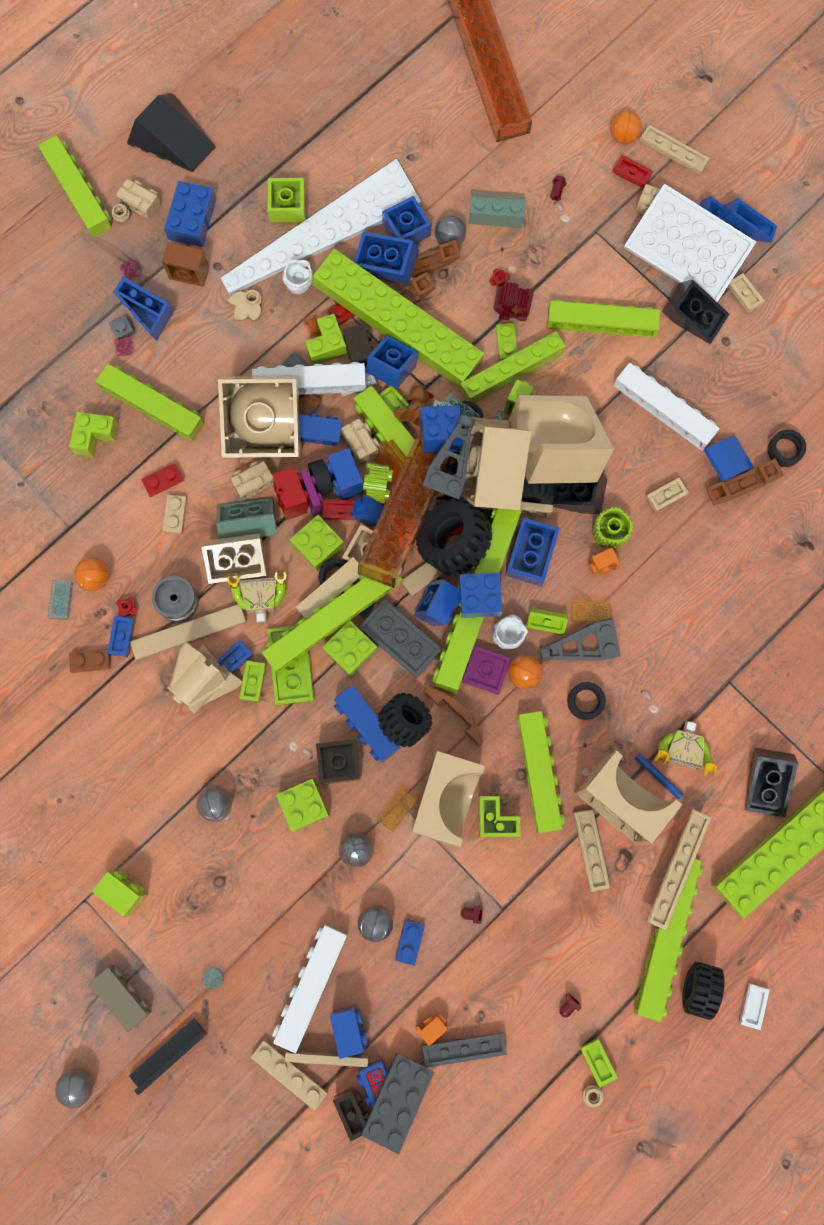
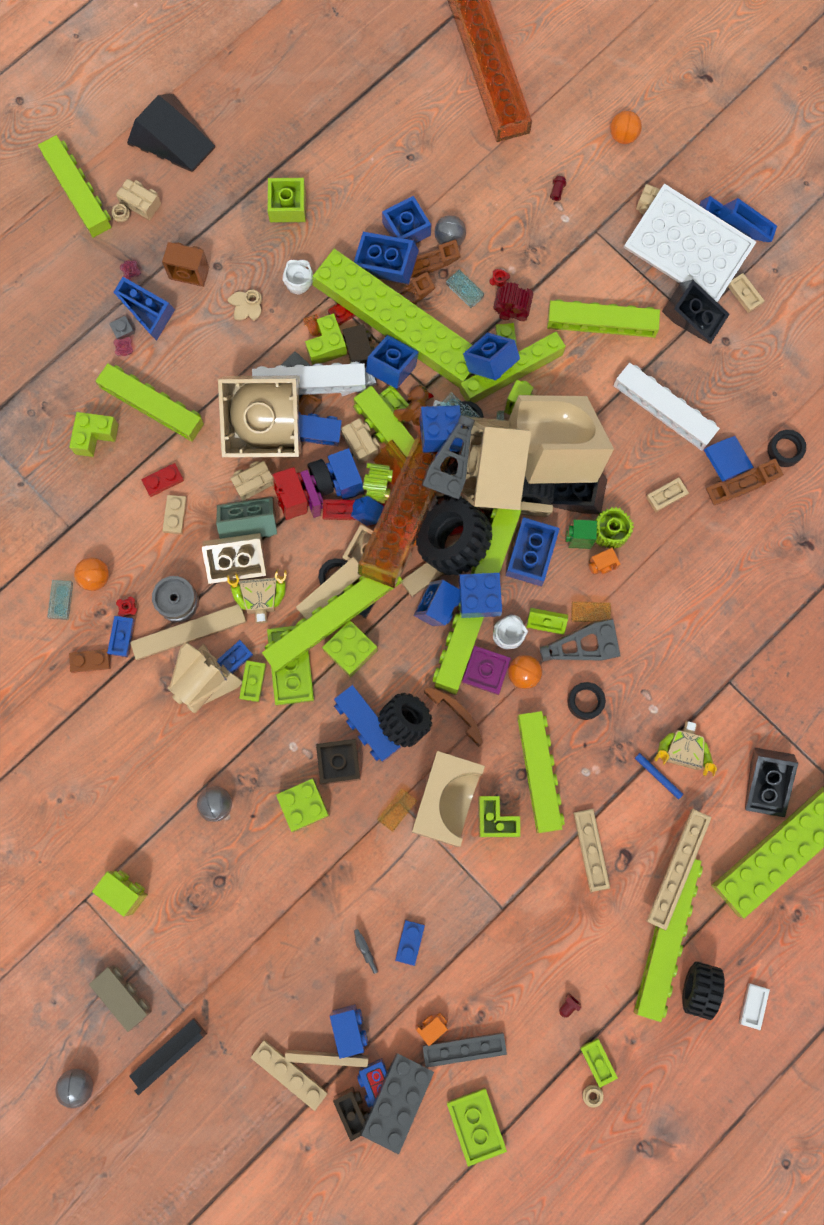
blue brick [164,181,216,247] -> none
clear light blue tile [202,968,224,990] -> none
white wing [221,159,421,296] -> none
white brick [272,925,348,1054] -> none
lime brick [290,515,345,572] -> none
flat silver piece [339,832,374,868] -> none
flat silver piece [358,905,393,942] -> none
dark grey plate [359,599,442,678] -> none
dark red piece [460,906,483,924] -> none
sand green slope [469,190,525,228] -> none
tan piece [574,751,683,844] -> none
red plate [612,155,653,189] -> none
tan tile [639,125,710,175] -> none
none -> dark grey hand [354,929,378,974]
none -> clear light blue plate [446,270,484,308]
none -> lime plate [447,1088,507,1166]
none -> blue brick [463,333,520,380]
none -> green brick [565,520,597,549]

